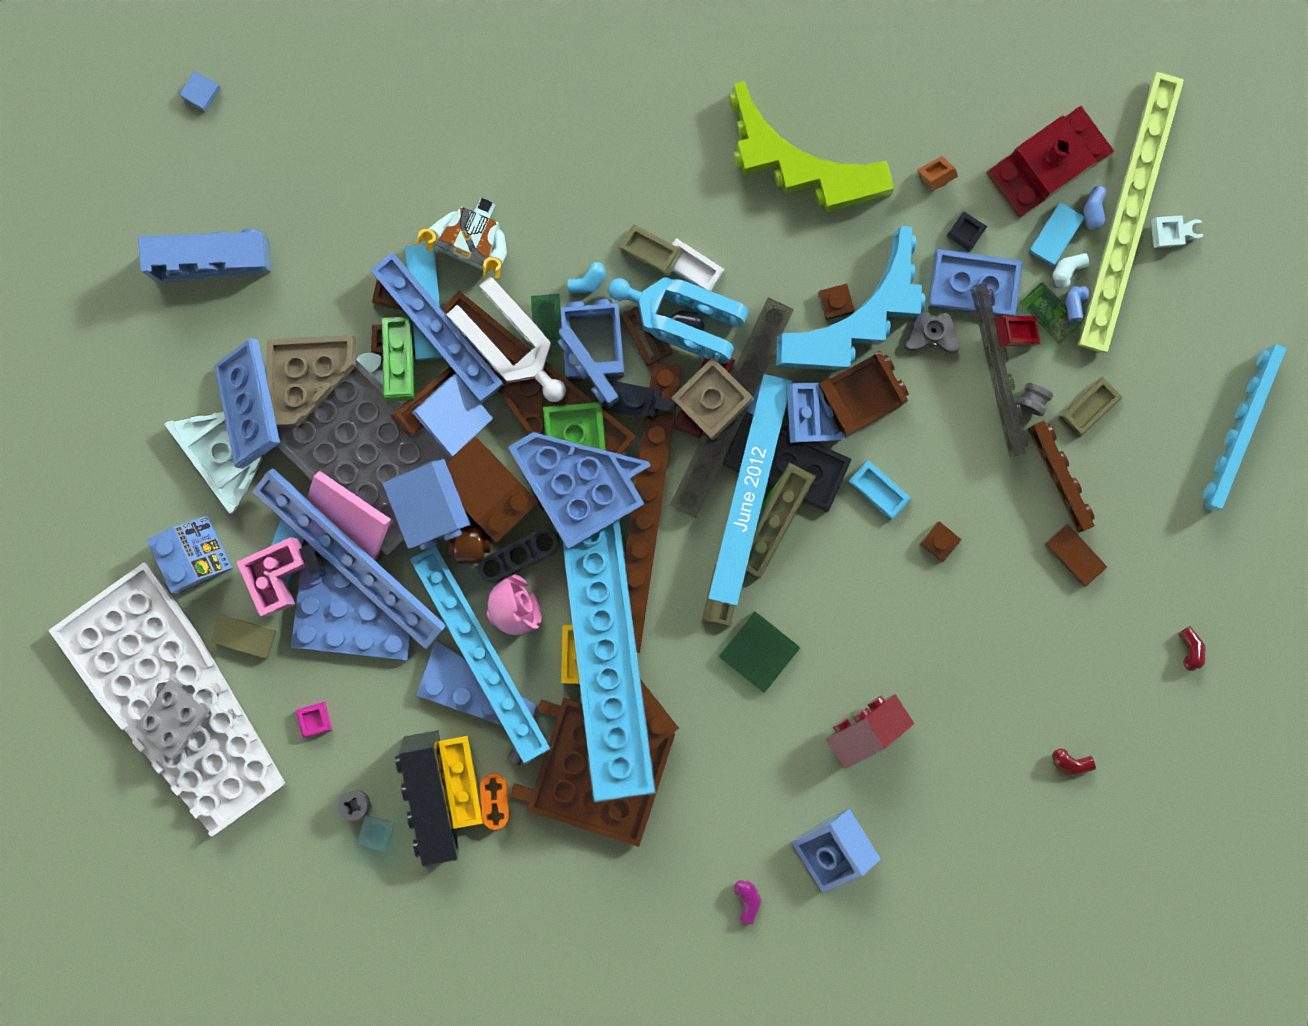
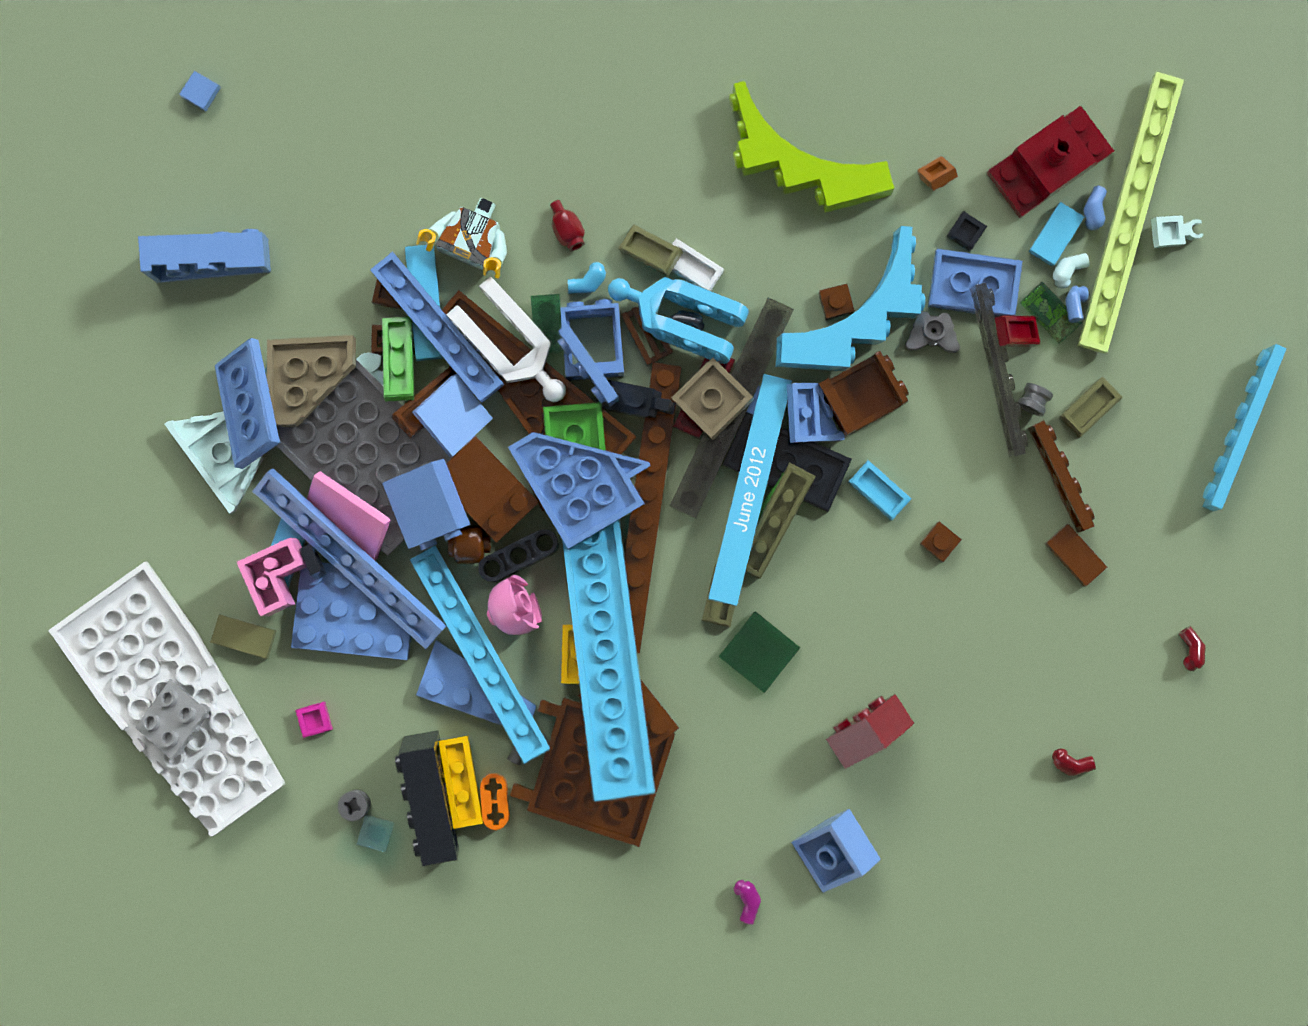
medium blue slope [147,516,233,594] -> none
none -> dark red plant [550,200,585,251]

